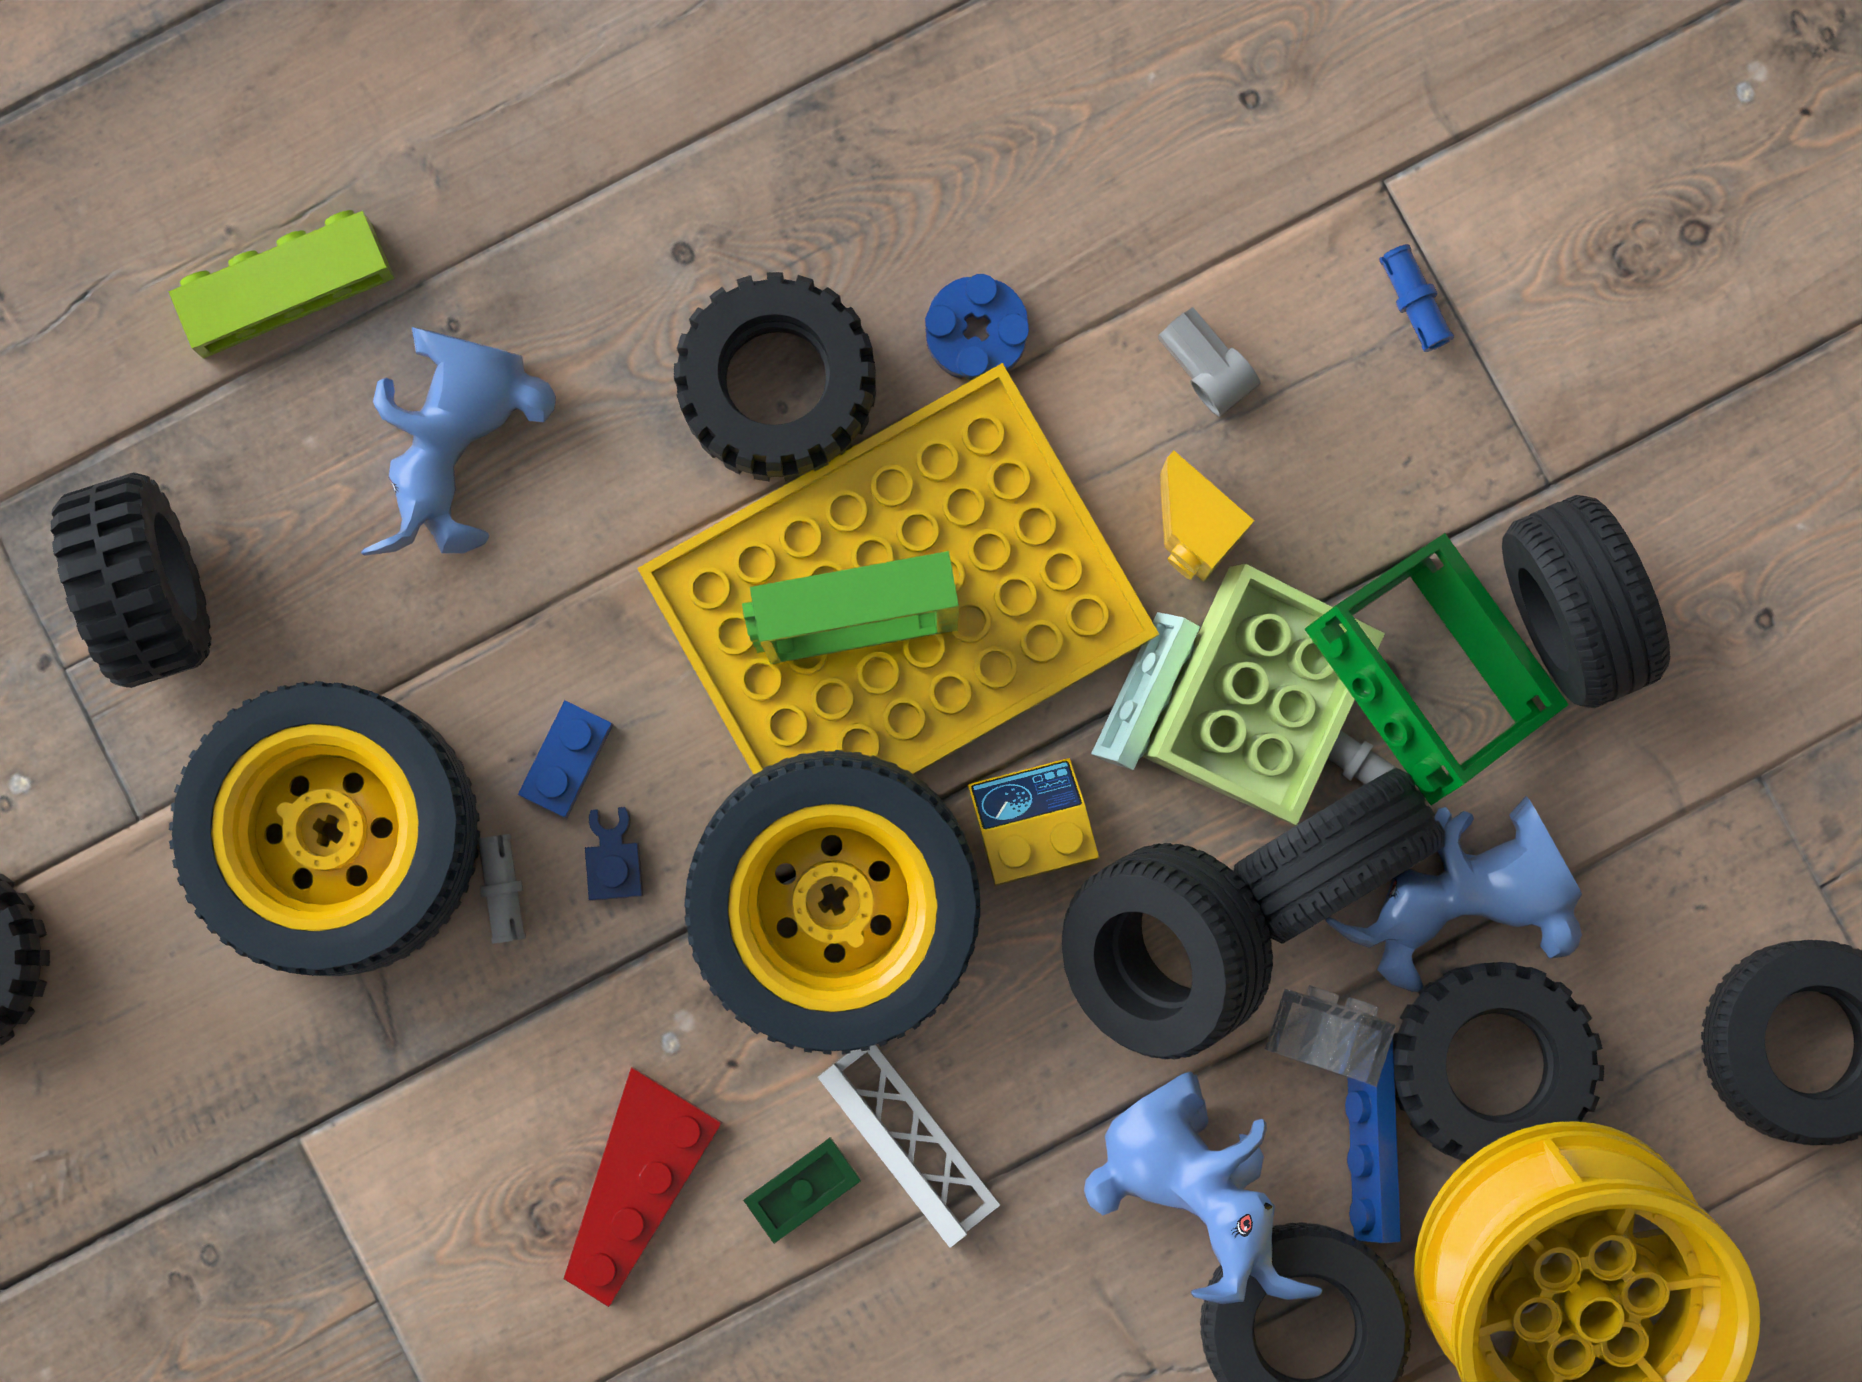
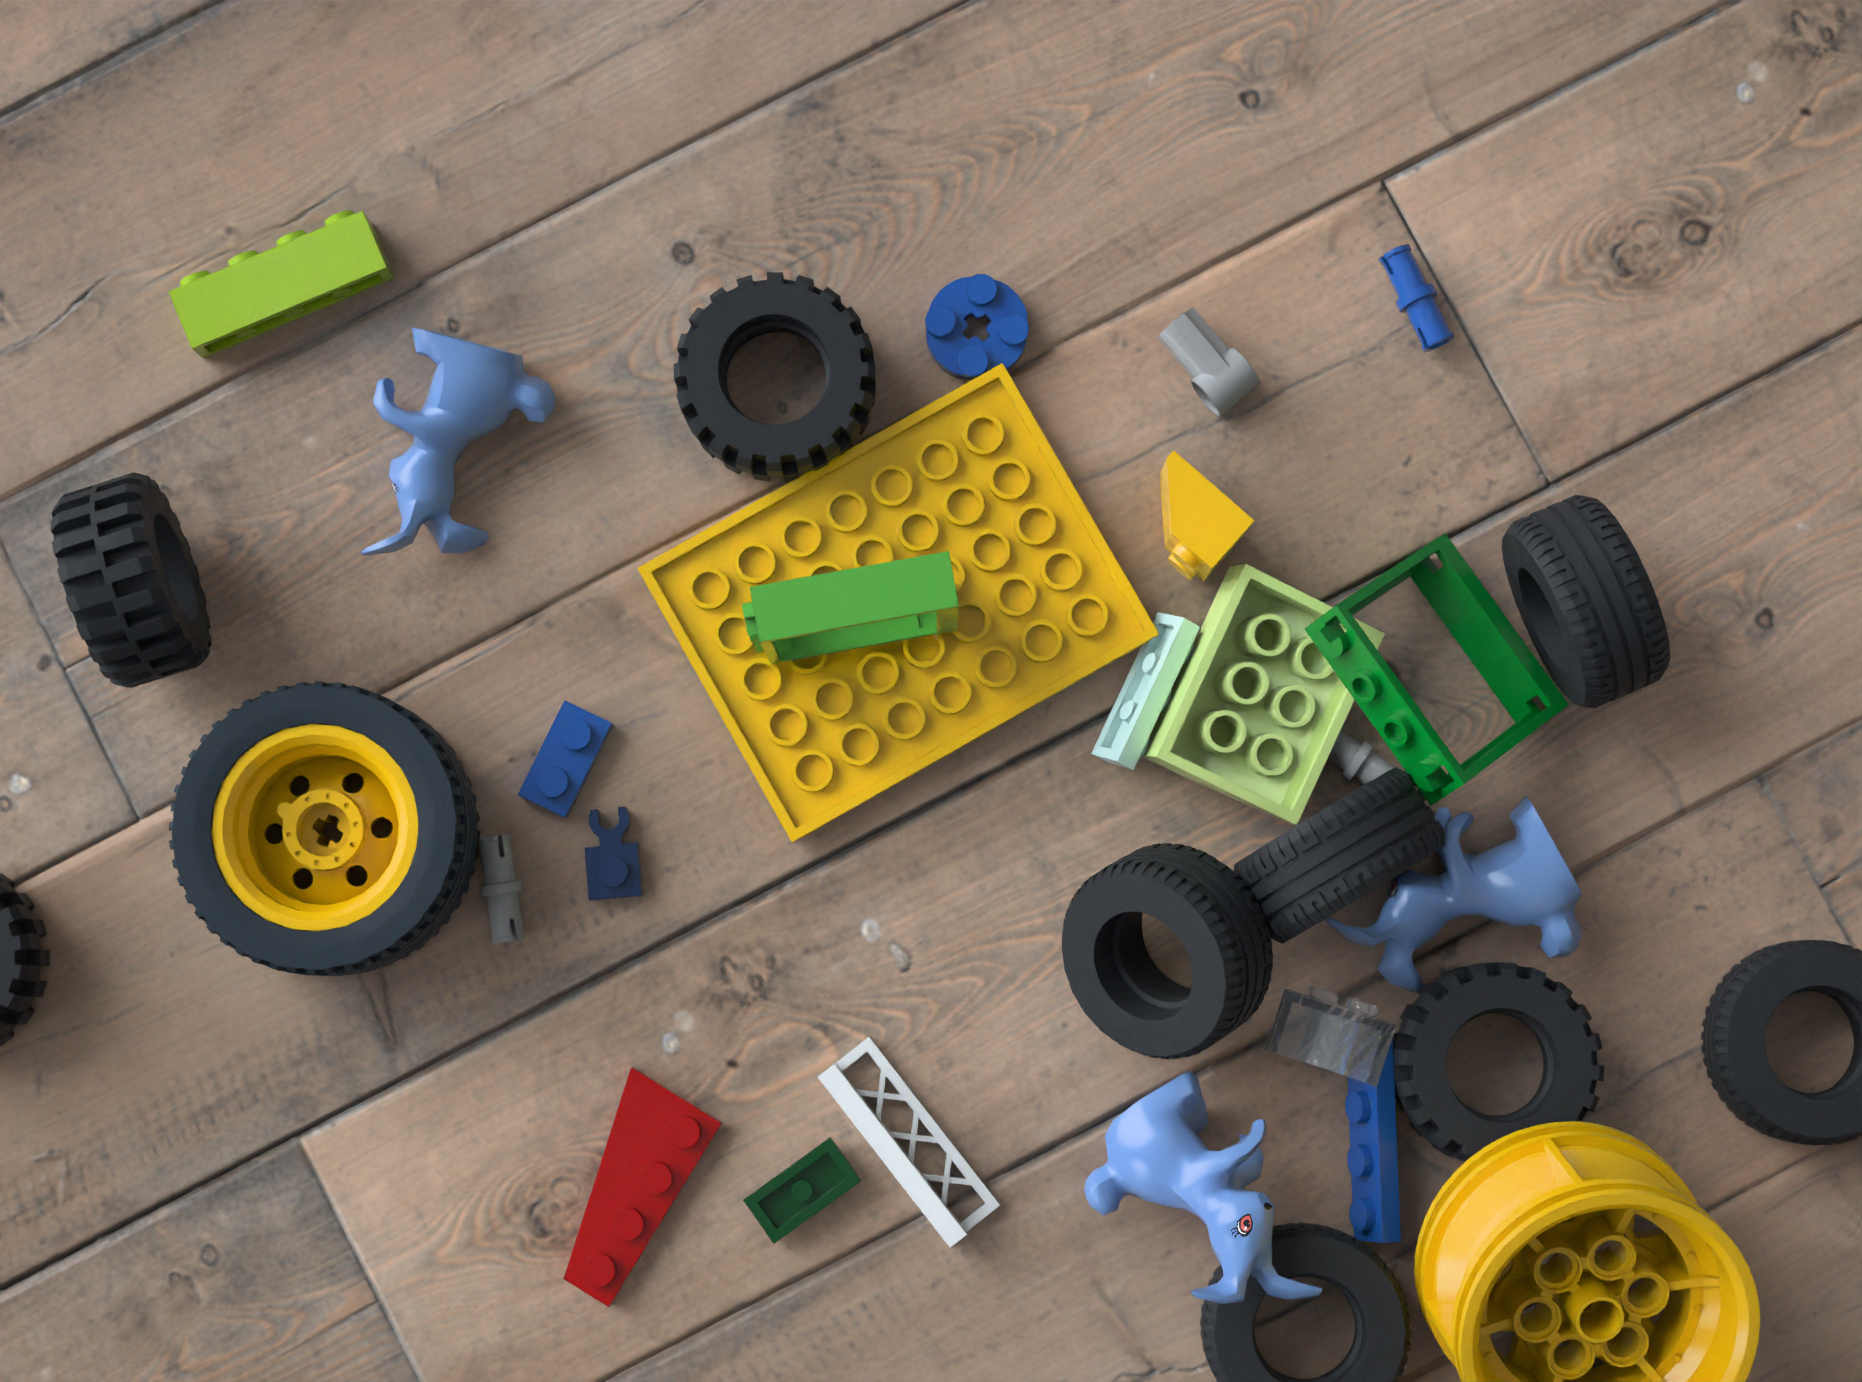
wheel [684,750,981,1055] -> none
slope [968,758,1099,887] -> none

